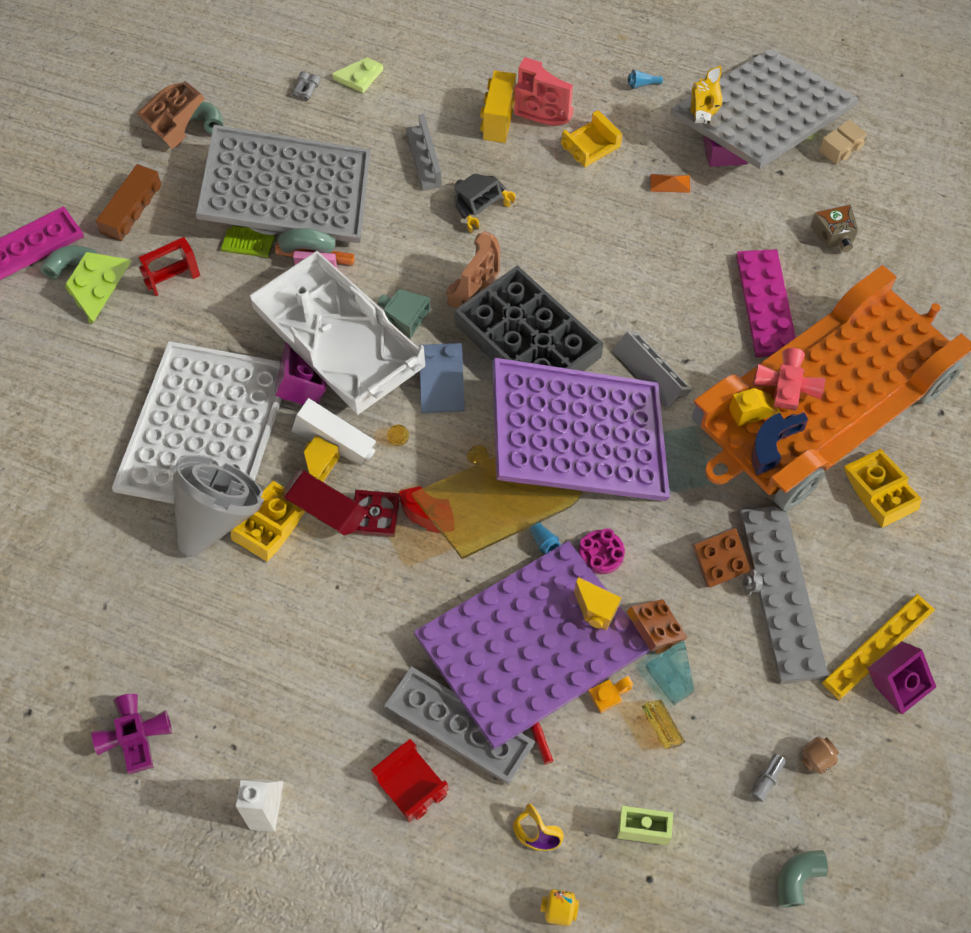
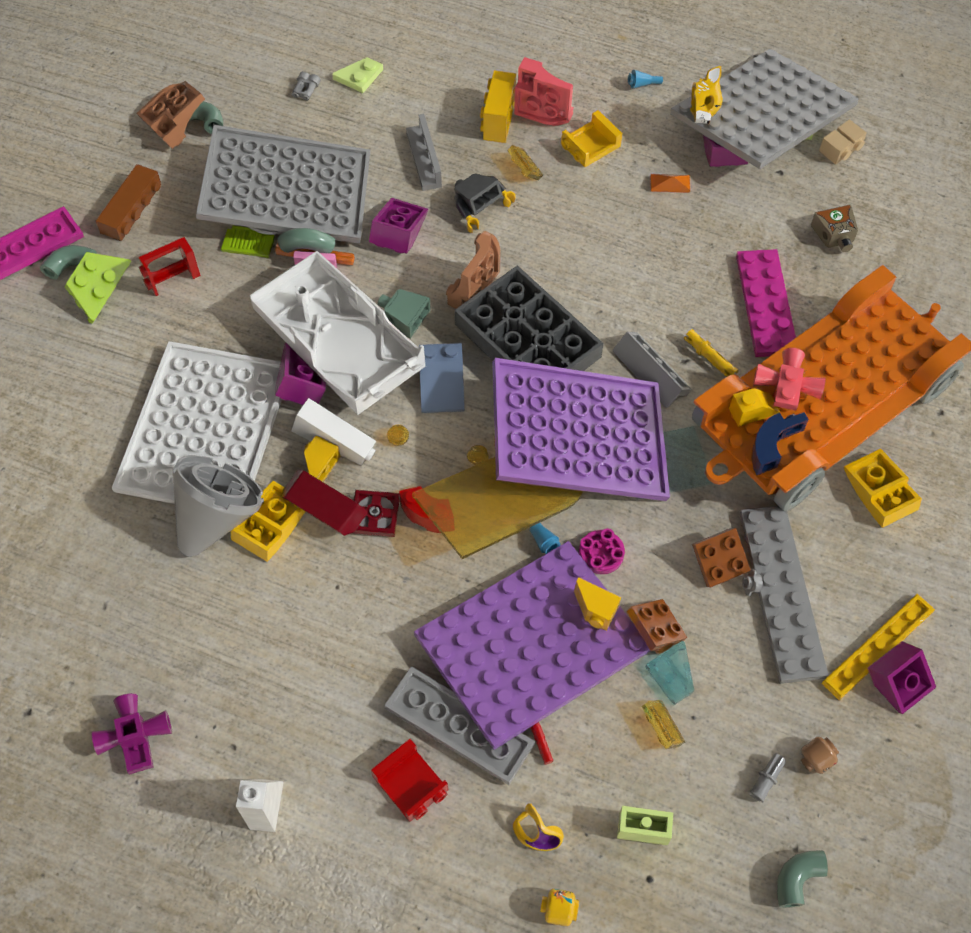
light orange plate [589,676,633,714] -> none
none -> magenta slope [369,198,428,254]
none -> clear yellow plate [507,145,543,181]
none -> yellow pin [684,329,739,377]

